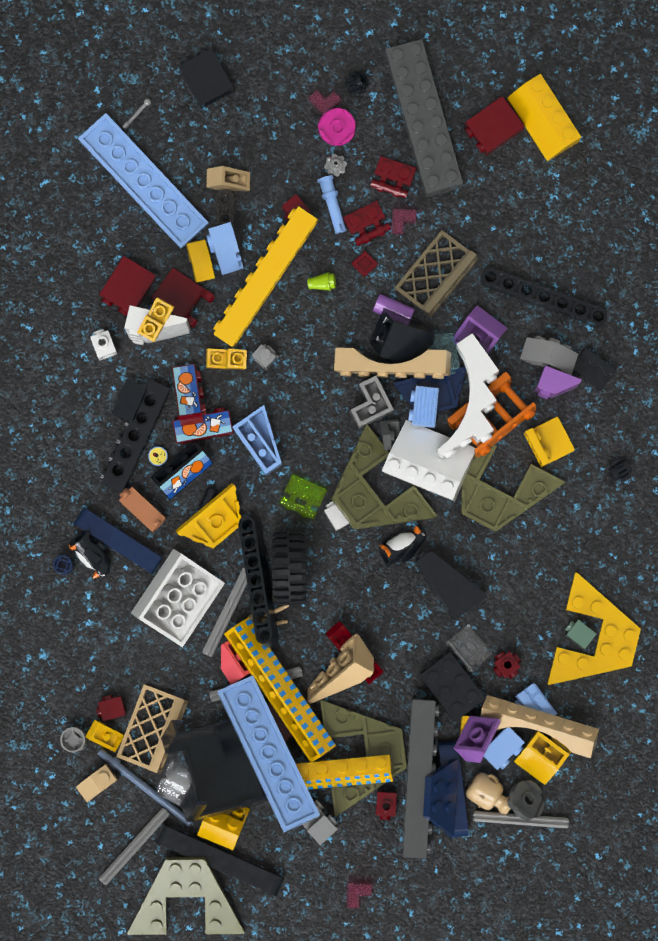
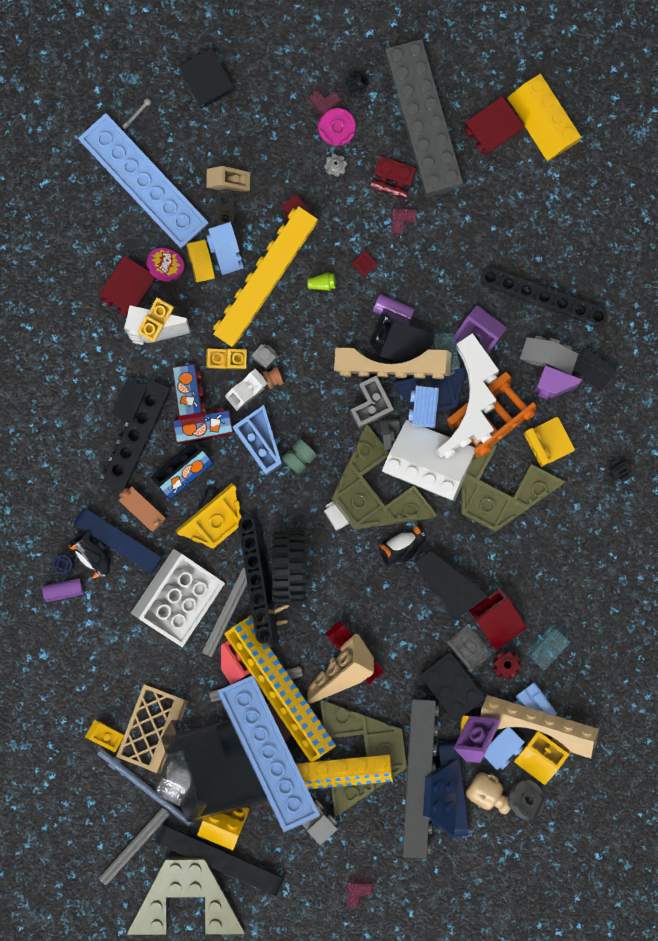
light grey wheel [60,727,88,753] -> none
tan slope [76,764,119,802] -> none
white brick [90,329,117,361] -> none
dark red brick [96,695,127,721] -> none
light yellow tile [148,447,168,466] -> none
dark red flag [151,268,215,328] -> none
clear neon green plate [279,474,327,519] -> none
light blue pin [317,175,347,234] -> none
dark red plate [343,201,391,246] -> none
dark red brick [375,791,397,820] -> none
dark tan fence [394,230,478,318] -> none
light grey axle [473,811,569,828] -> none
yellow wing [547,572,641,685] -> none
sand green brick [565,620,596,649] -> none
none -> medium lavender brick [42,578,84,602]
none -> tile [146,248,184,282]
none -> white brick [225,369,268,411]
none -> nougat wheel [263,366,284,390]
none -> sand green wheel [281,439,317,475]
none -> dark red brick [469,589,527,650]
none -> clear light blue hinge [525,626,571,671]

